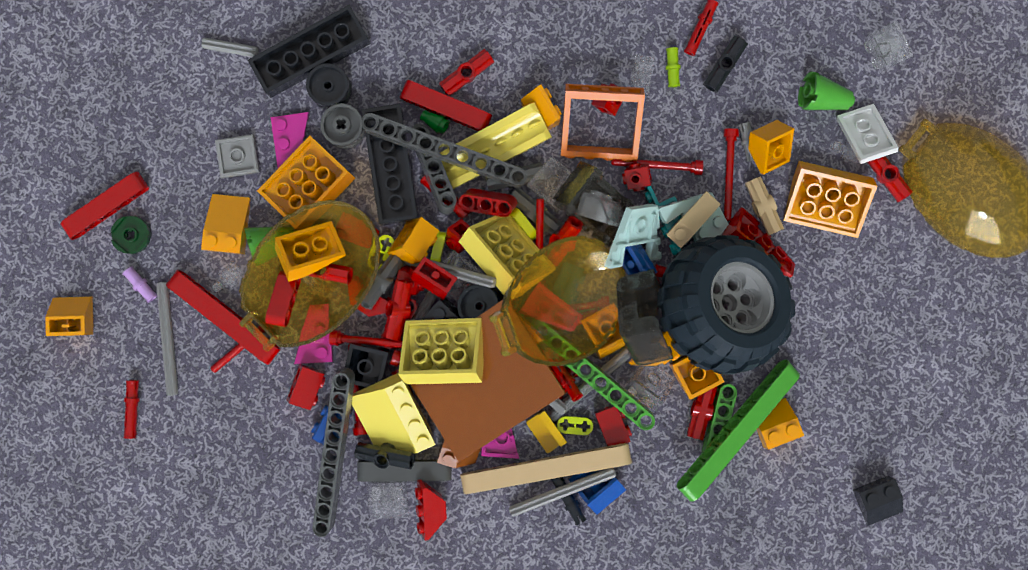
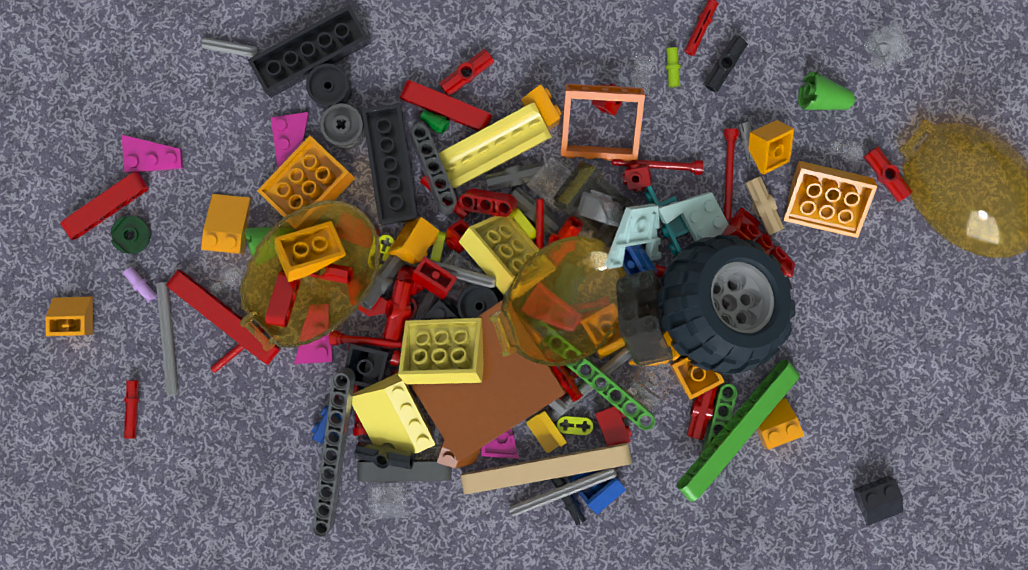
light grey plate [215,134,260,179] -> none
red brick [286,364,325,410] -> none
dark grey beam [361,113,527,188] -> none
red slope [415,479,447,541] -> none
tan slope [666,191,721,248] -> none
white plate [837,104,899,164] -> none
none -> dark pink wing [122,135,183,173]

